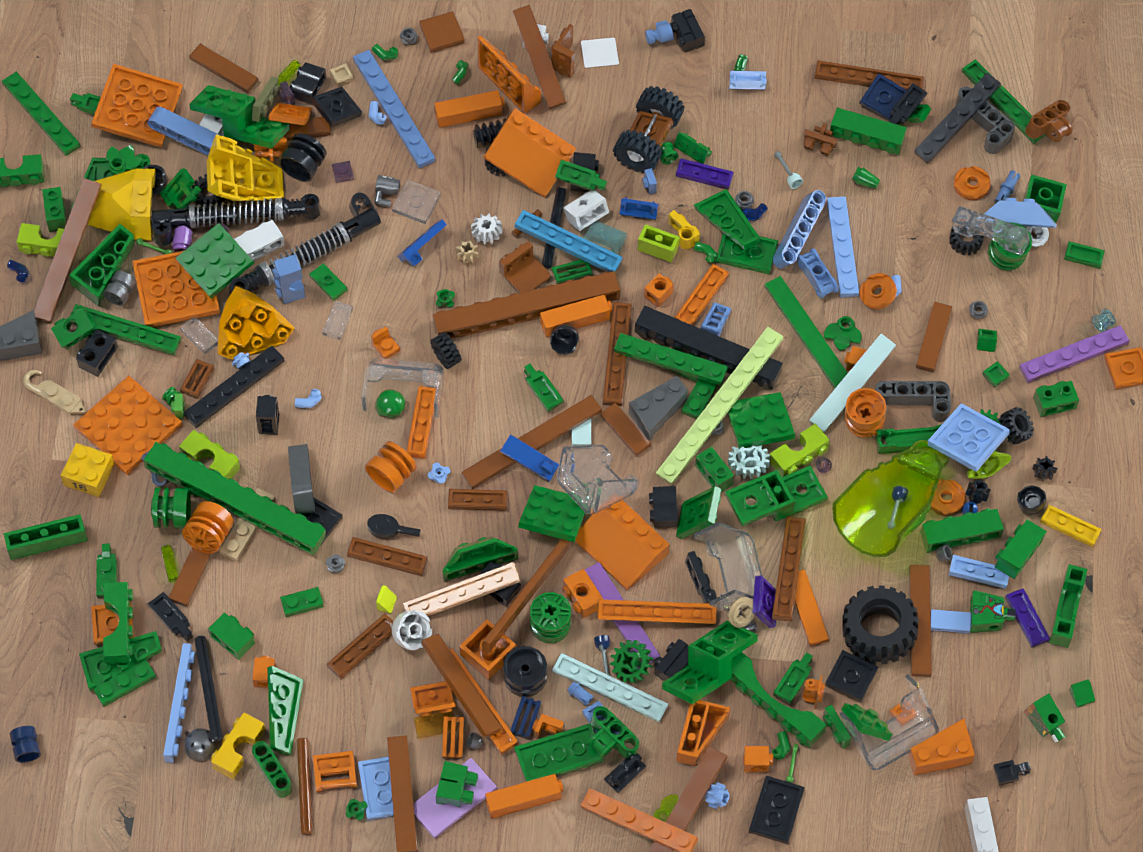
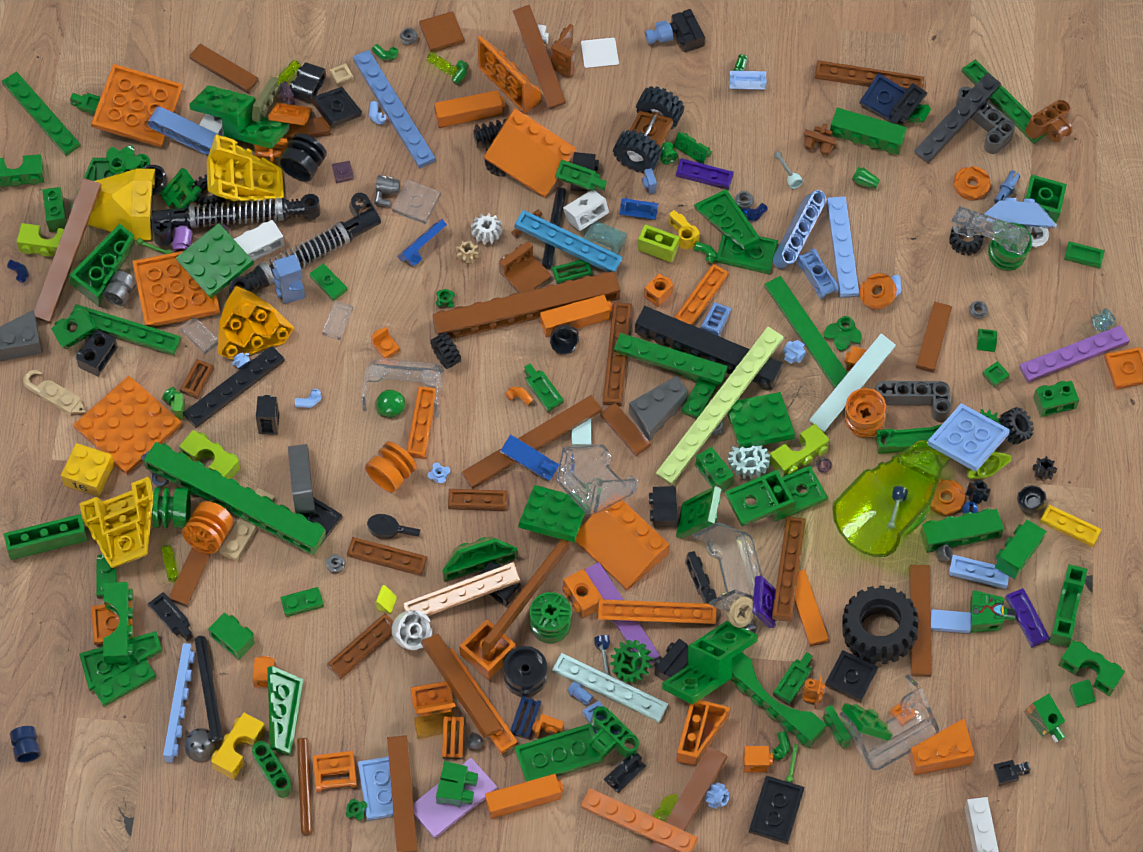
none -> yellow wedge [79,477,154,568]
none -> clear neon green axle [427,52,459,77]
none -> orange arm [505,386,534,405]
none -> light blue gear [783,340,806,364]
none -> green arch [1059,640,1125,697]

